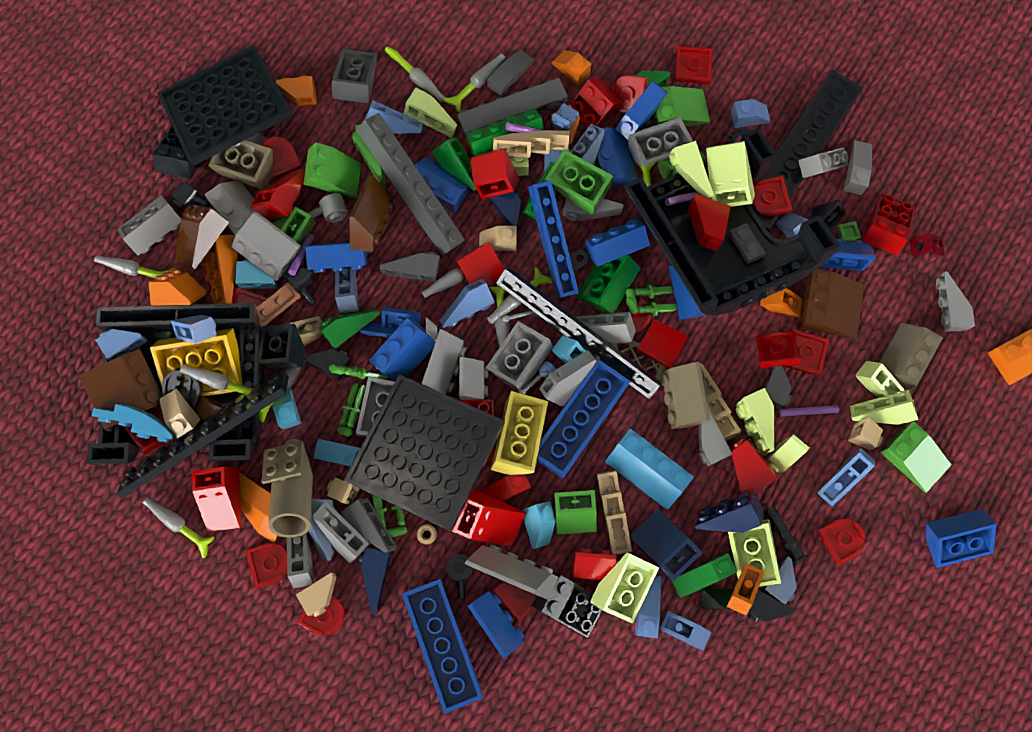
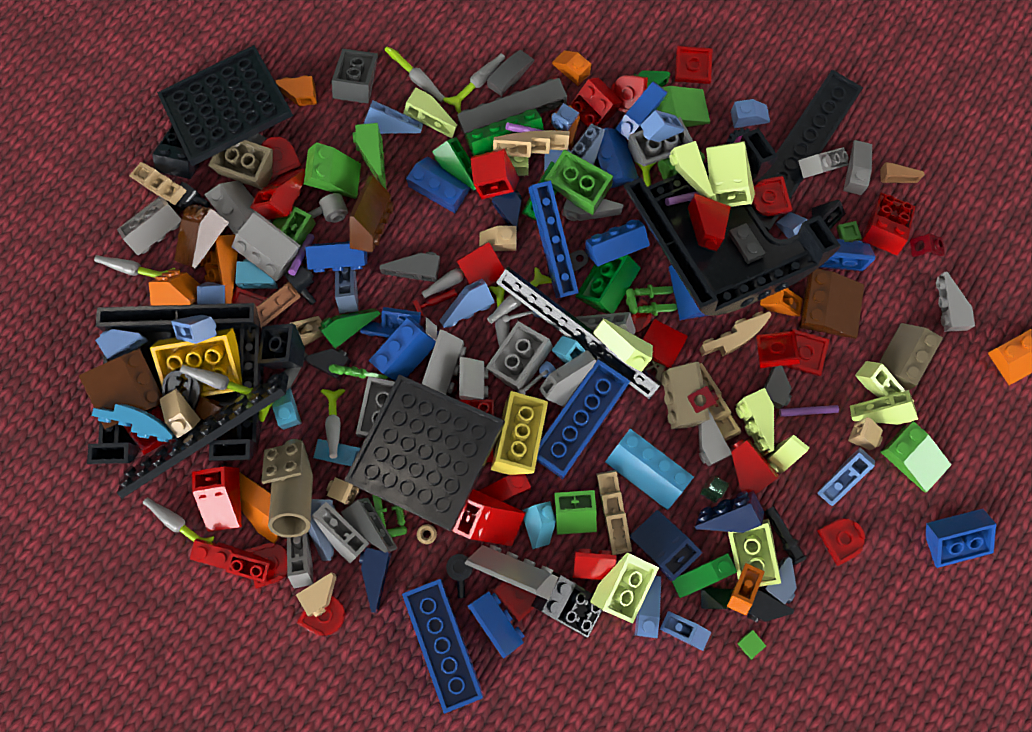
bright green piece [337,383,365,437] -> none
dark grey brick [356,113,465,256] -> none
none -> tan slope [129,162,186,205]
none -> red slope [190,539,270,583]
none -> medium blue slope [197,282,225,305]
none -> light grey piece [321,389,345,458]
none -> red piece [413,289,457,317]
none -> yellowish green slope [593,318,653,372]
none -> medium blue slope [640,110,685,142]
none -> dark red bracket [687,386,719,413]
none -> tan slope [699,311,771,356]
none -> clear green leg [700,475,729,503]
none -> bright green tile [737,630,766,659]
none -> medium nougat slope [880,162,924,183]

